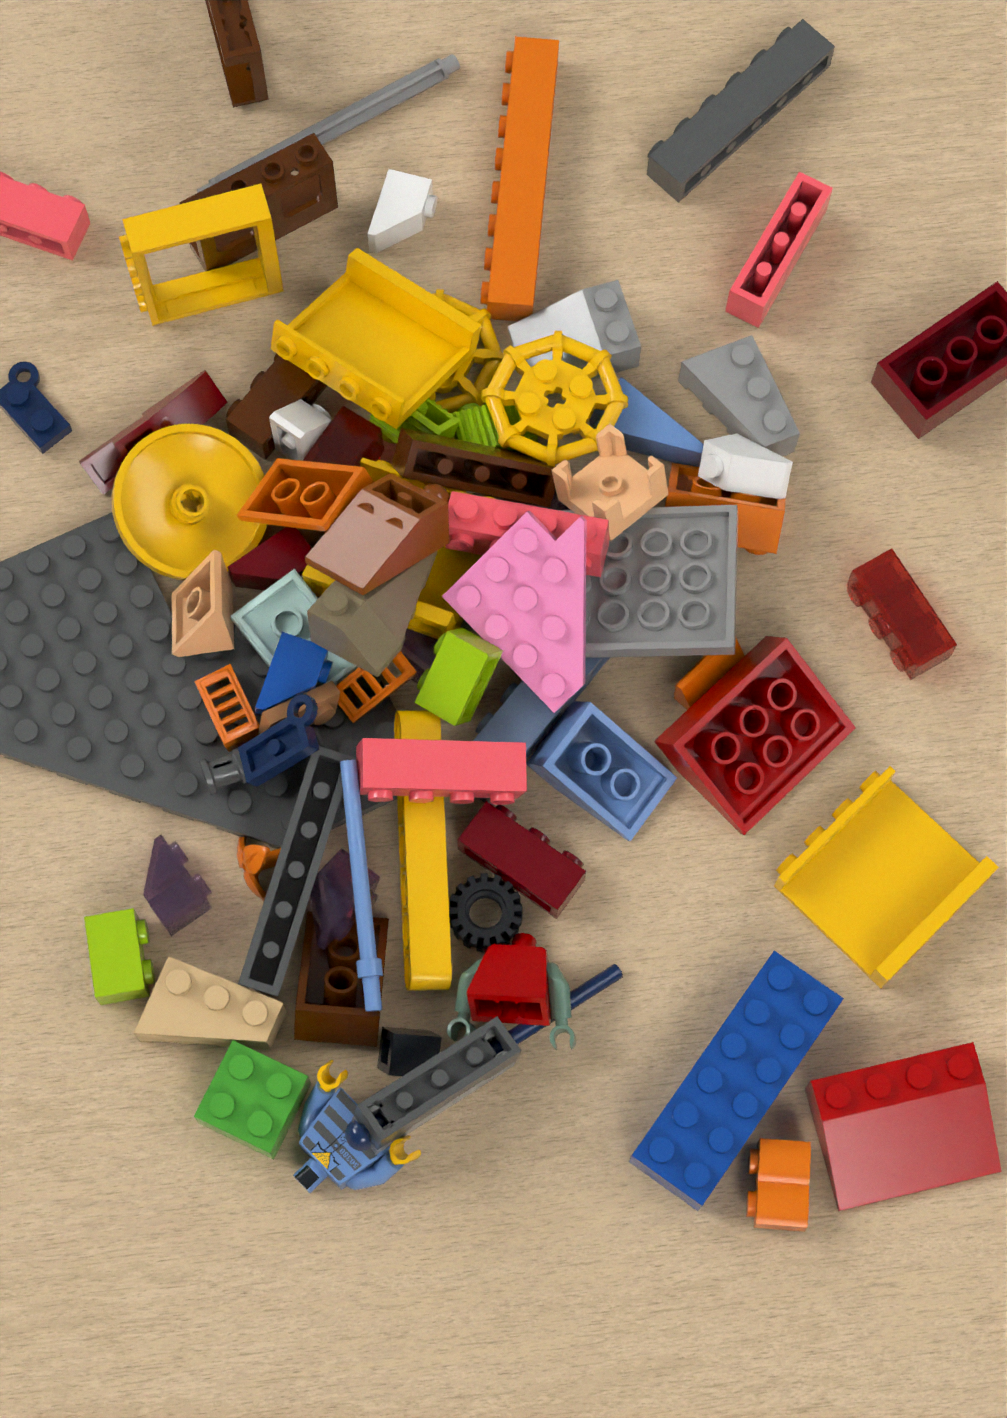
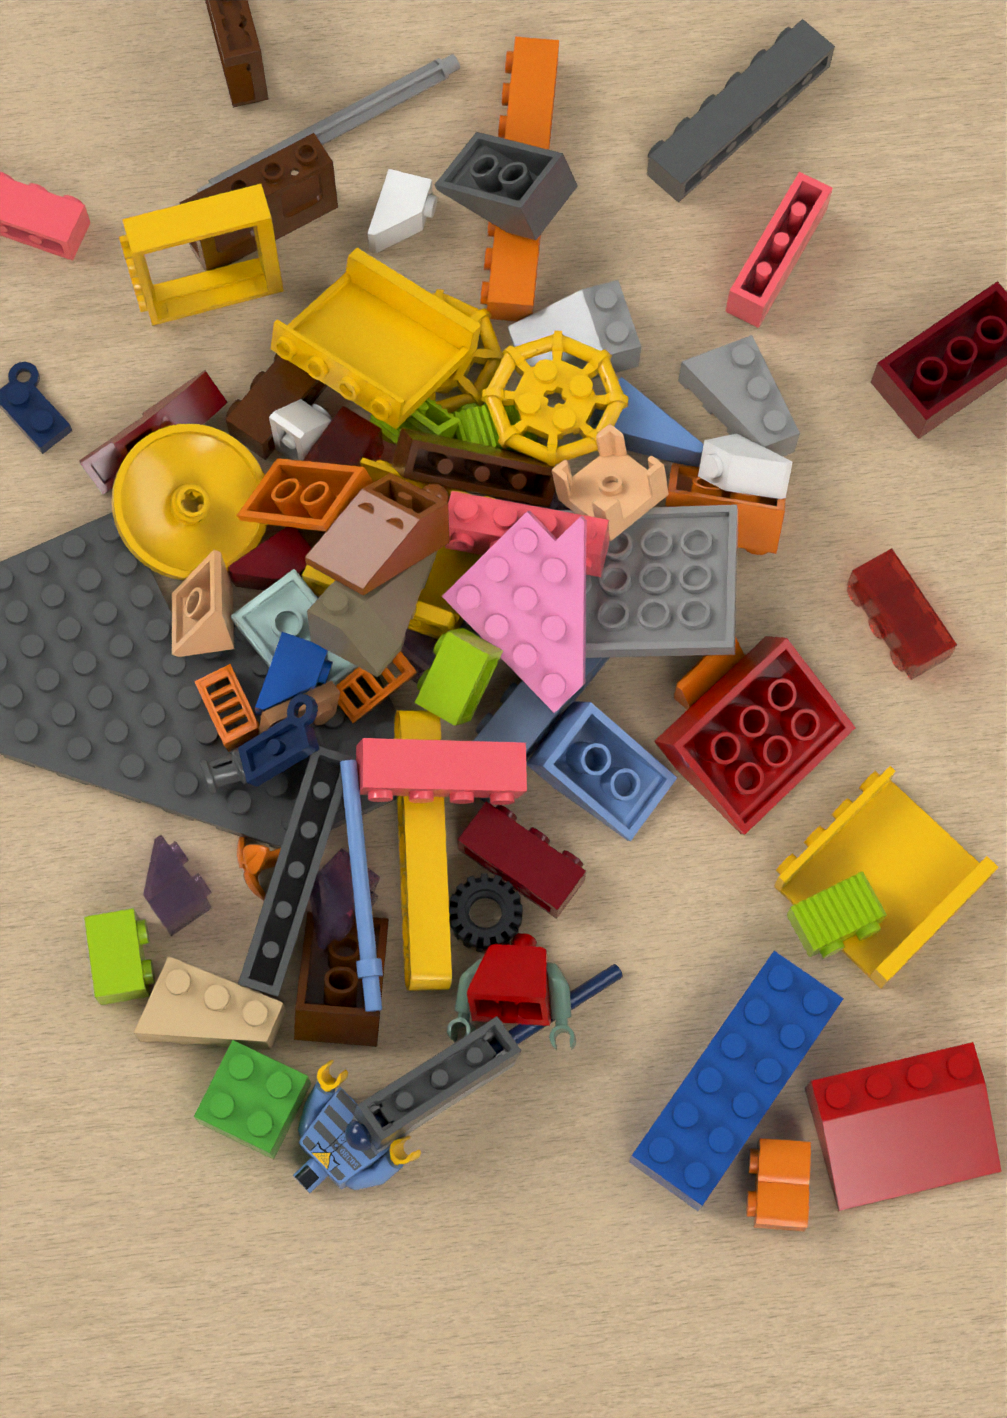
black panel [377,1027,442,1076] -> none
none -> dark grey slope [434,132,578,240]
none -> lime brick [787,872,887,959]

